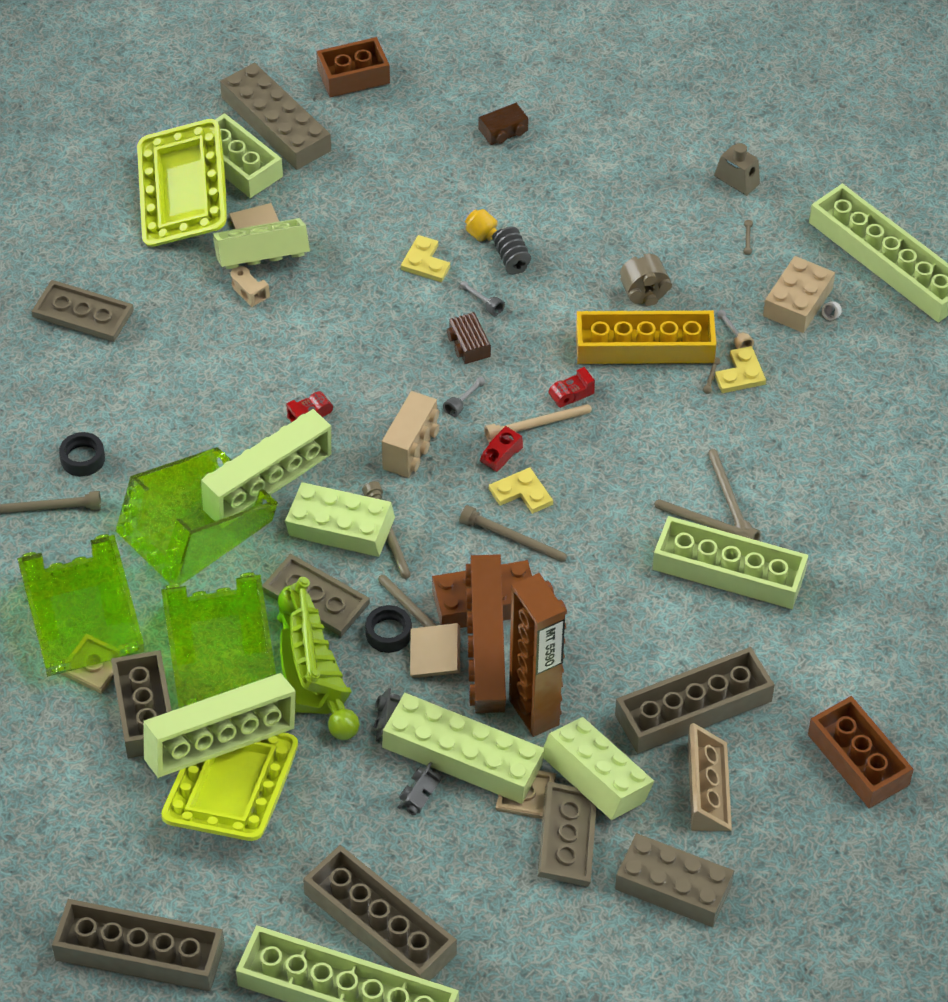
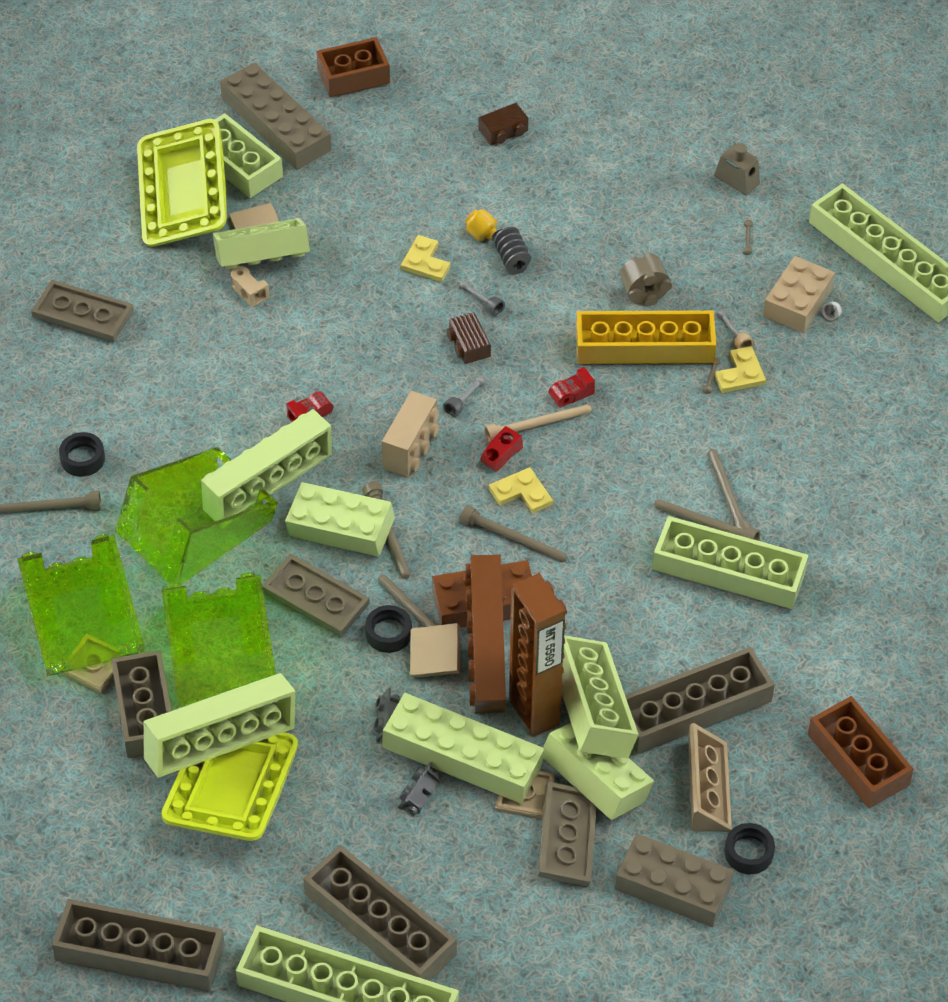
lime piece [277,577,360,740] -> none
none -> yellowish green brick [561,635,639,759]
none -> black tyre [724,823,775,875]

